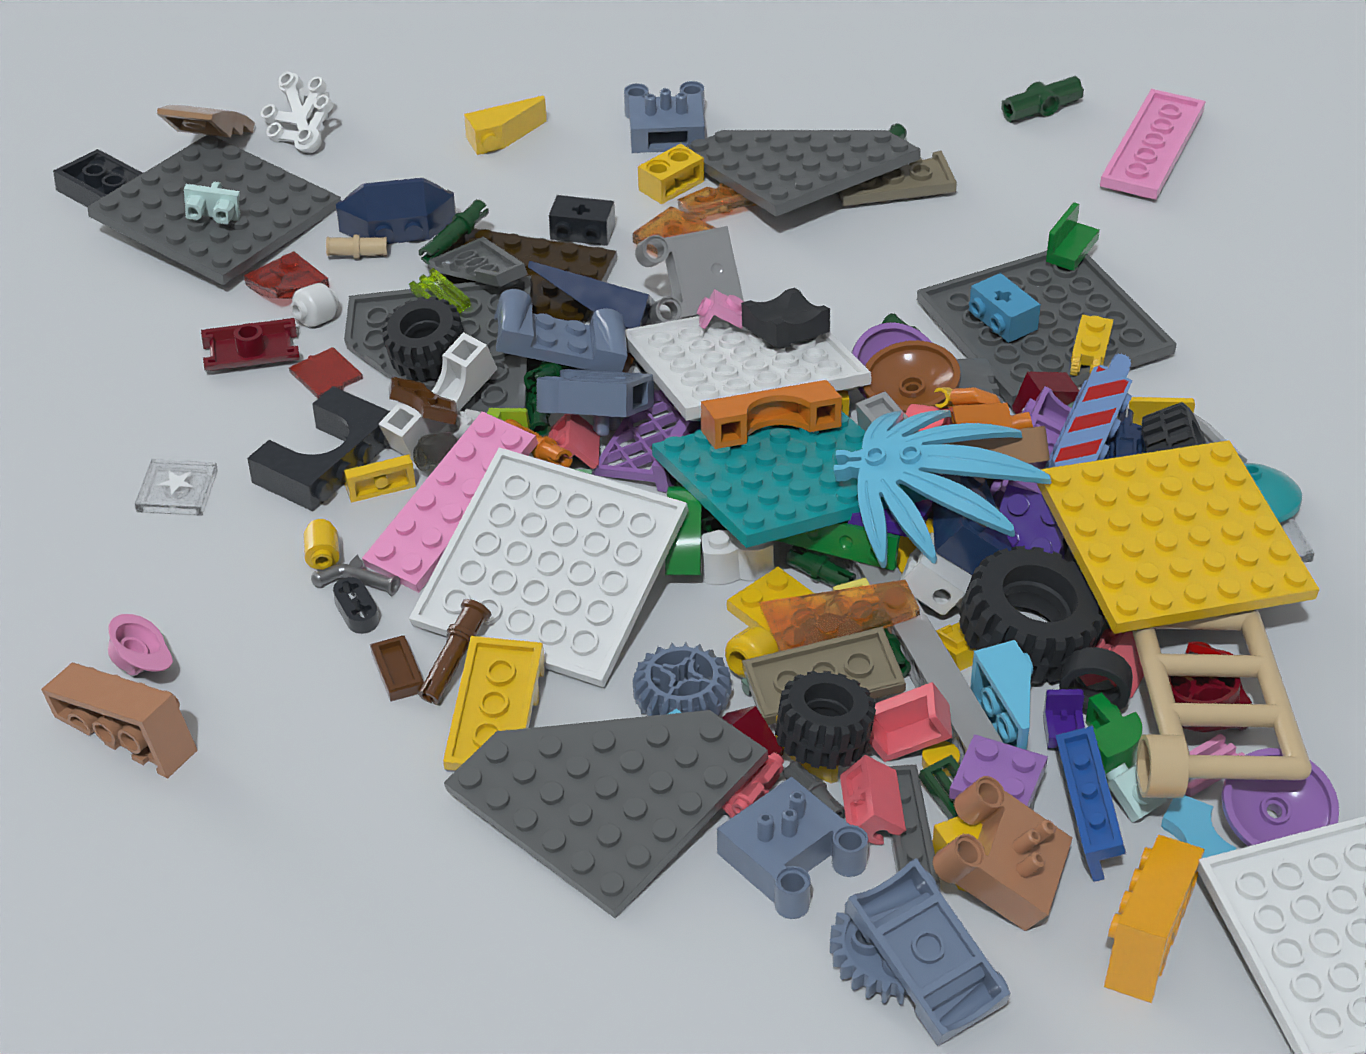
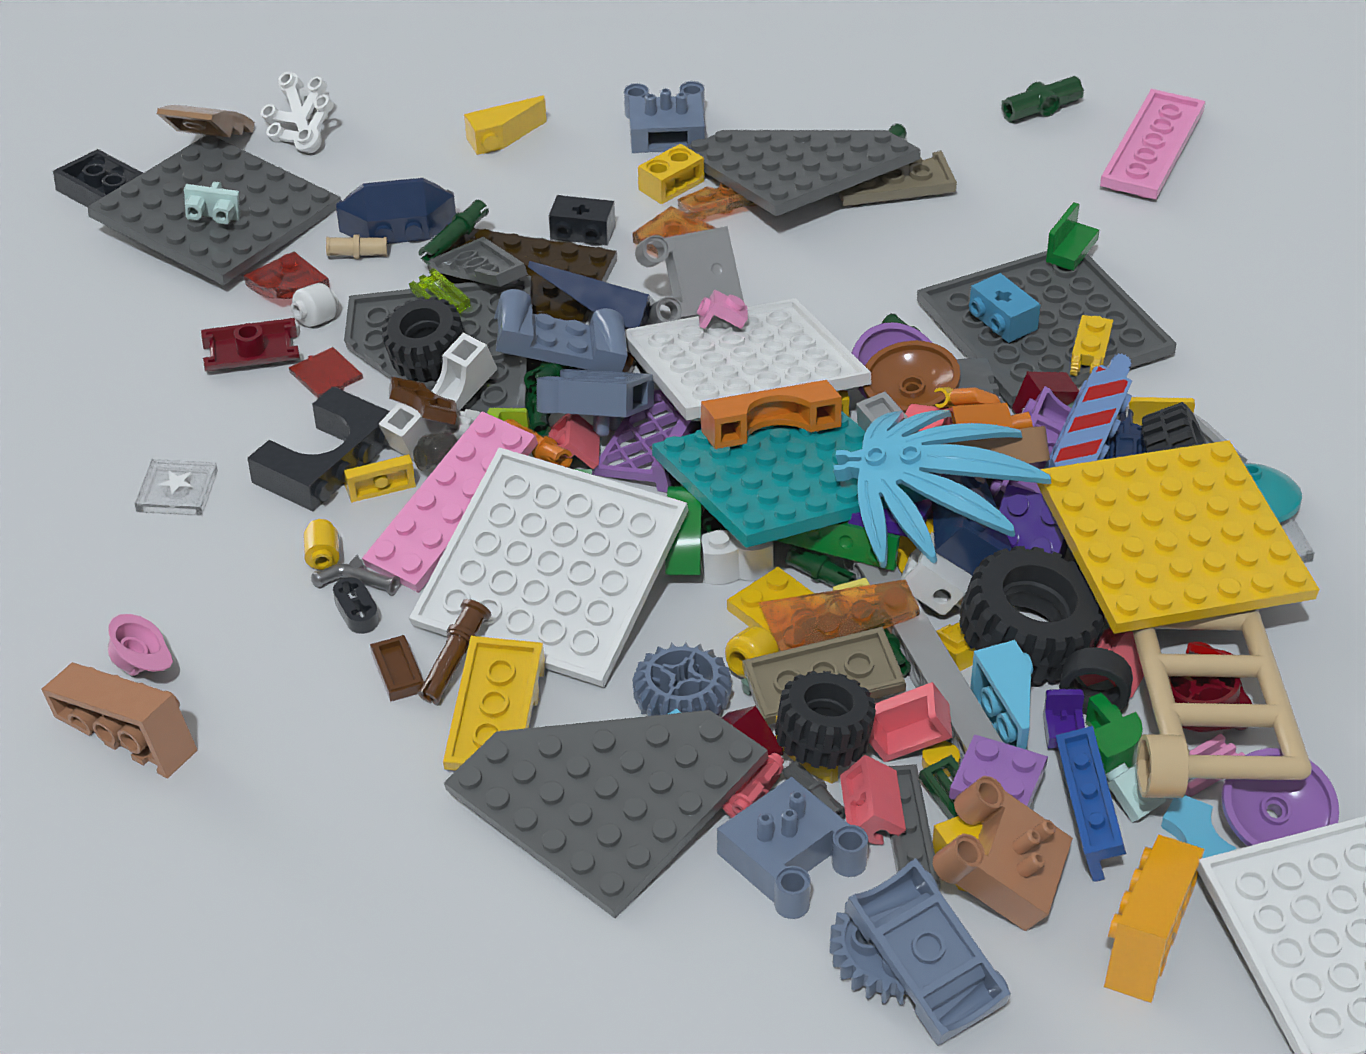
black brick [741,287,830,348] -> none

